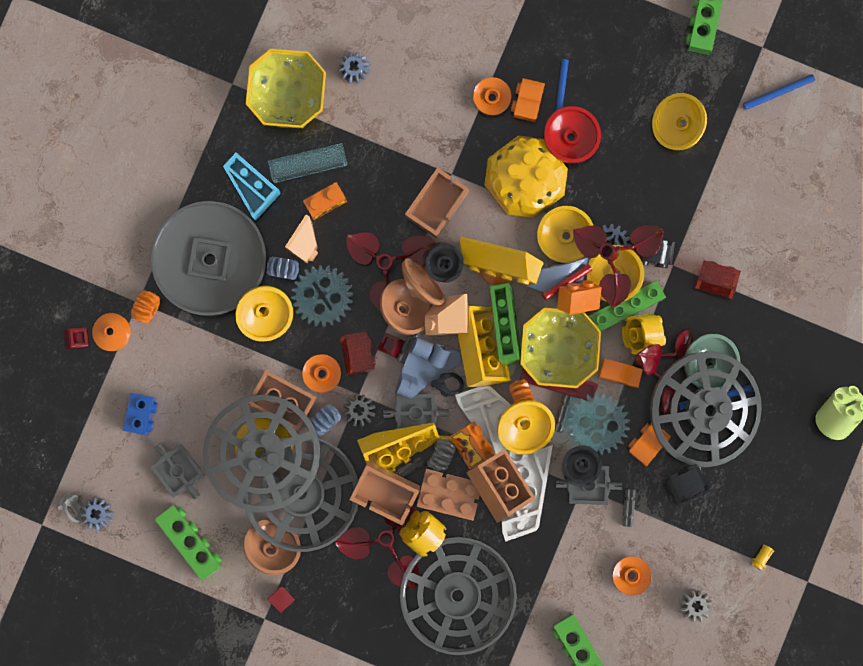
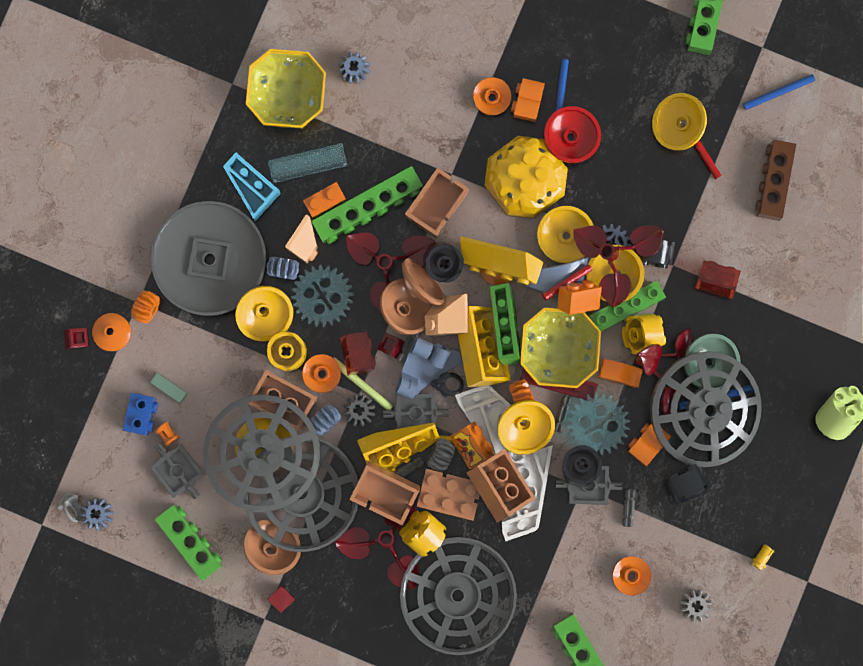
none -> sand green piece [150,373,188,403]
none -> orange bush [154,422,180,447]
none -> yellow brick [267,332,307,372]
none -> bright green brick [311,166,423,244]
none -> yellowish green bar [334,357,393,410]
none -> red bar [694,140,722,180]
none -> reddish brown brick [755,140,796,221]

